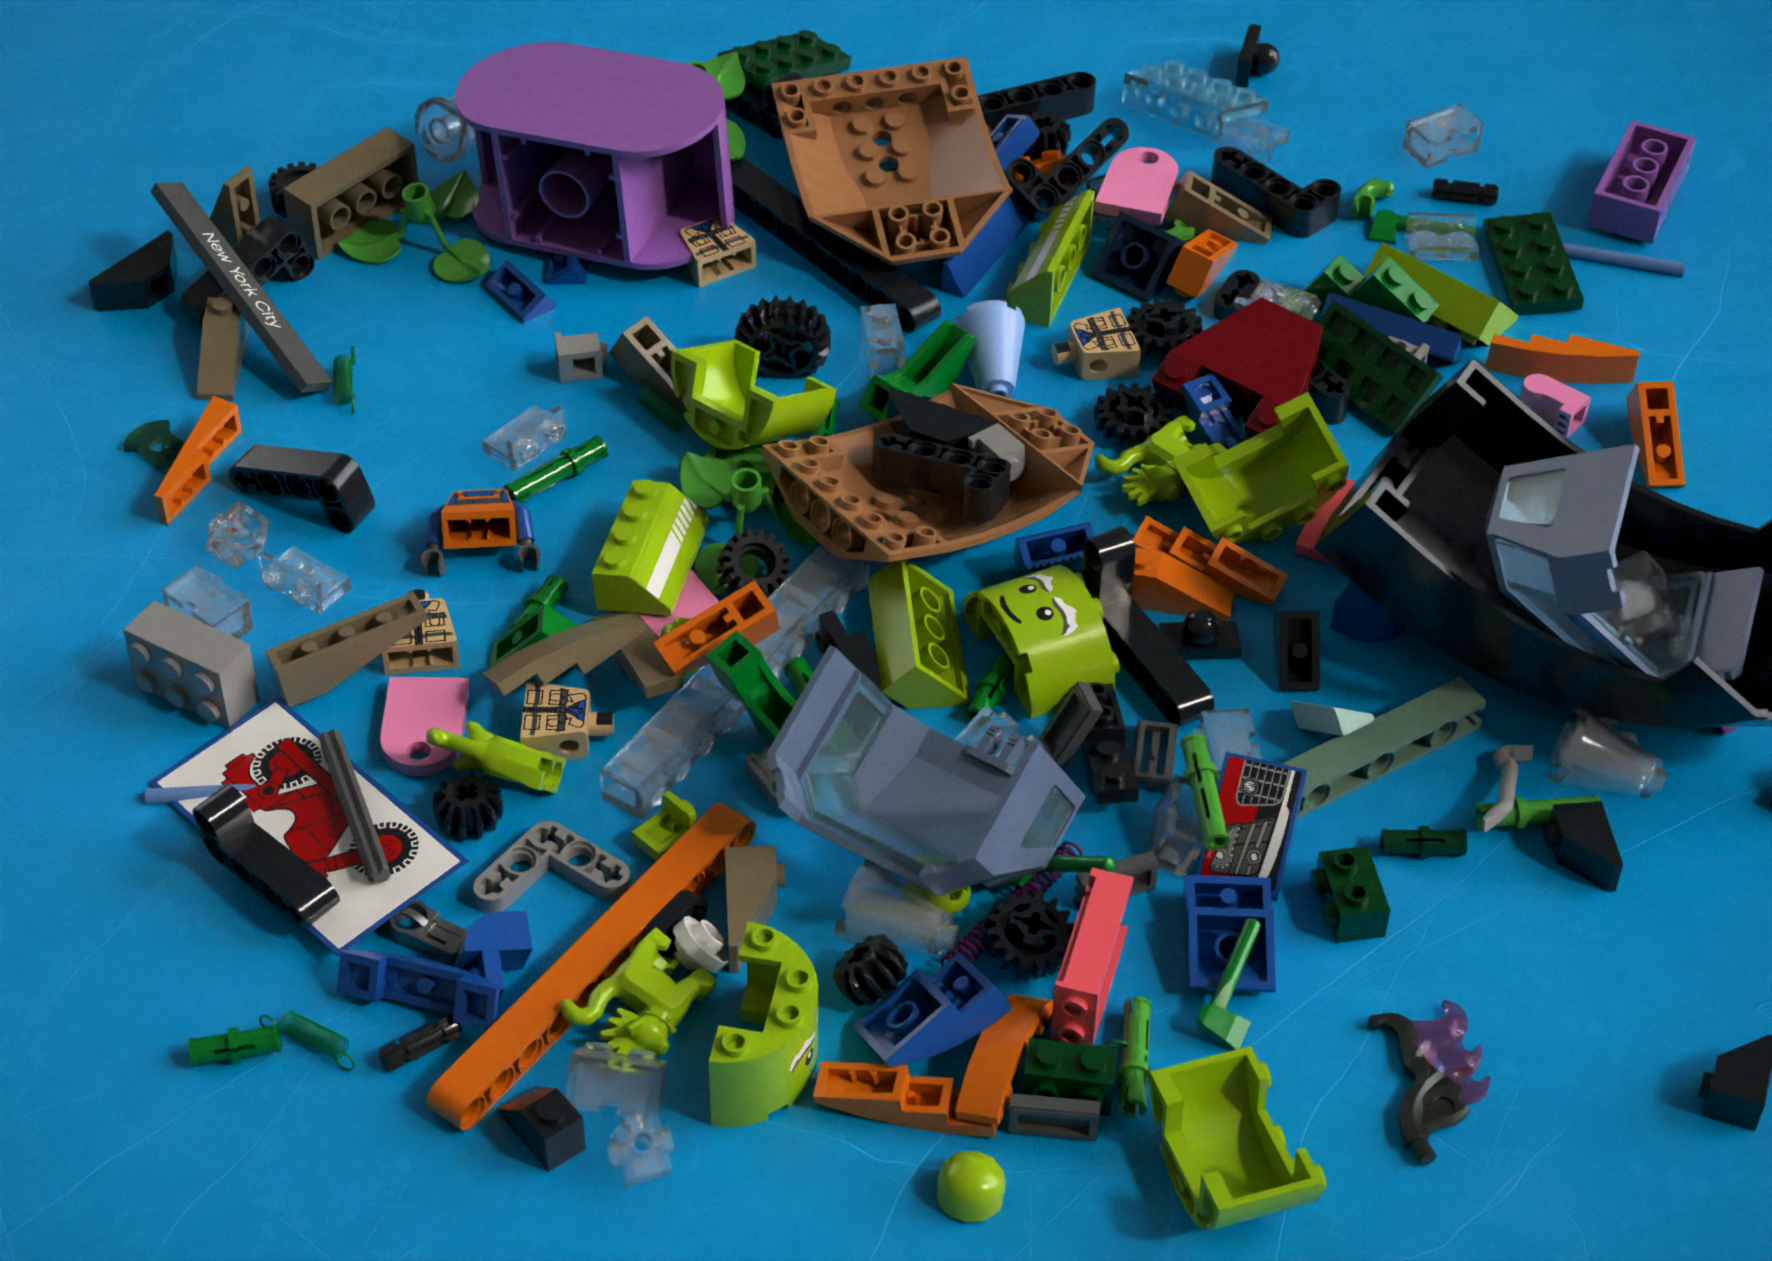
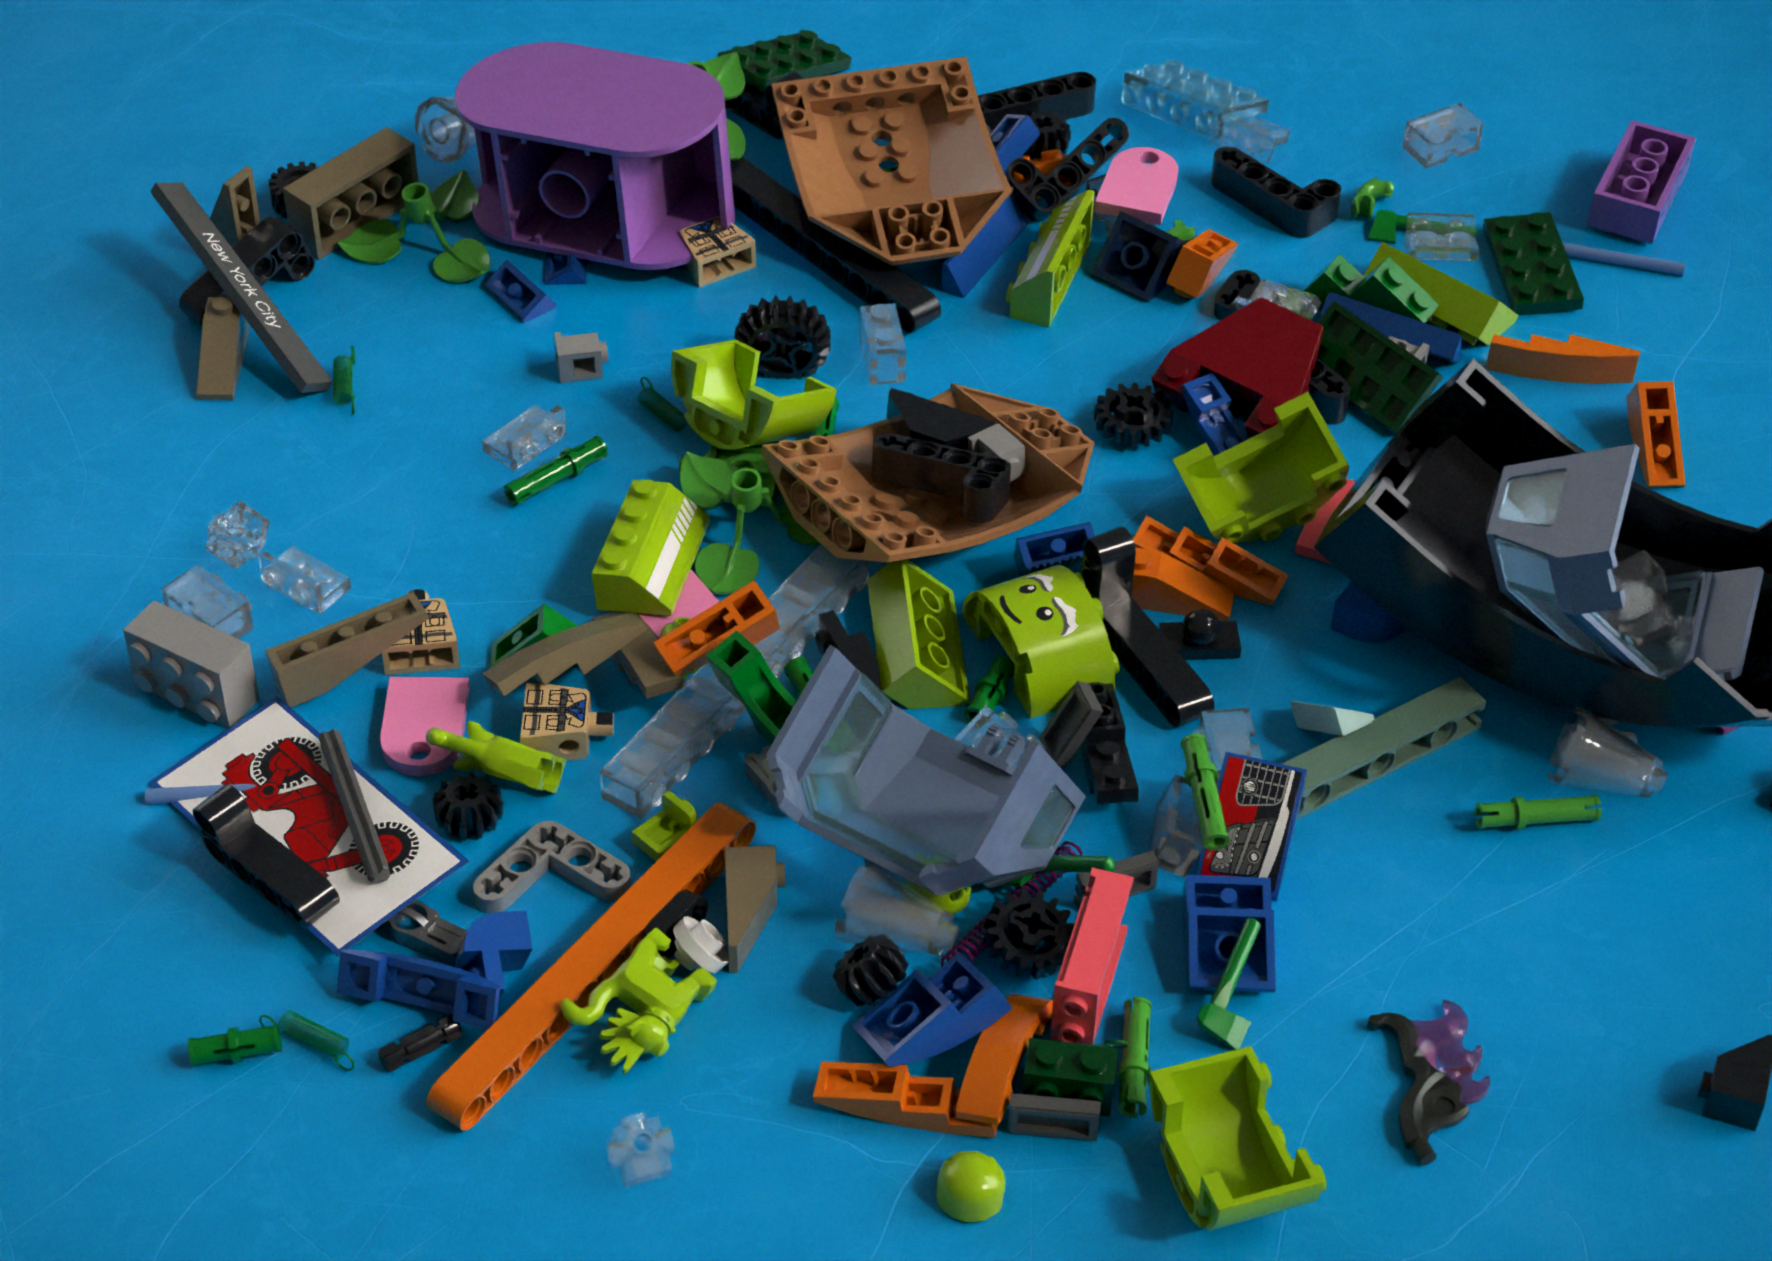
black slope [88,230,177,311] -> none
clear green piece [123,420,185,475] -> none
orange slope [154,396,242,526] -> none
black beam [228,445,376,533] -> none
torso [421,489,540,576] -> none
black slope [497,1086,586,1172] -> none
green pin [509,574,569,629] -> none
clear brick [565,1042,667,1121] -> none
dark tan slope [609,316,688,413] -> none
lime cylinder [708,921,818,1127] -> none
black tyre [716,528,791,599] -> none
green arch [858,320,977,421] -> none
light blue cone [954,300,1025,398] -> none
tan torso [1051,308,1141,380] -> none
lime animal [1094,415,1227,506] -> none
black gear [1126,298,1203,359] -> none
dark grey tile [1132,720,1178,793] -> none
dark tan slope [1164,170,1273,244] -> none
black tile [1236,24,1280,88] -> none
black slope [1273,611,1320,690] -> none
dark green brick [1310,846,1391,943] -> none
dark green pin [1380,826,1467,858] -> none
black axle [1432,178,1499,205] -> none
light grey piece [1482,745,1533,833] -> none
bright pink leg [1520,374,1591,438] -> none
black slope [1543,801,1623,892] -> none

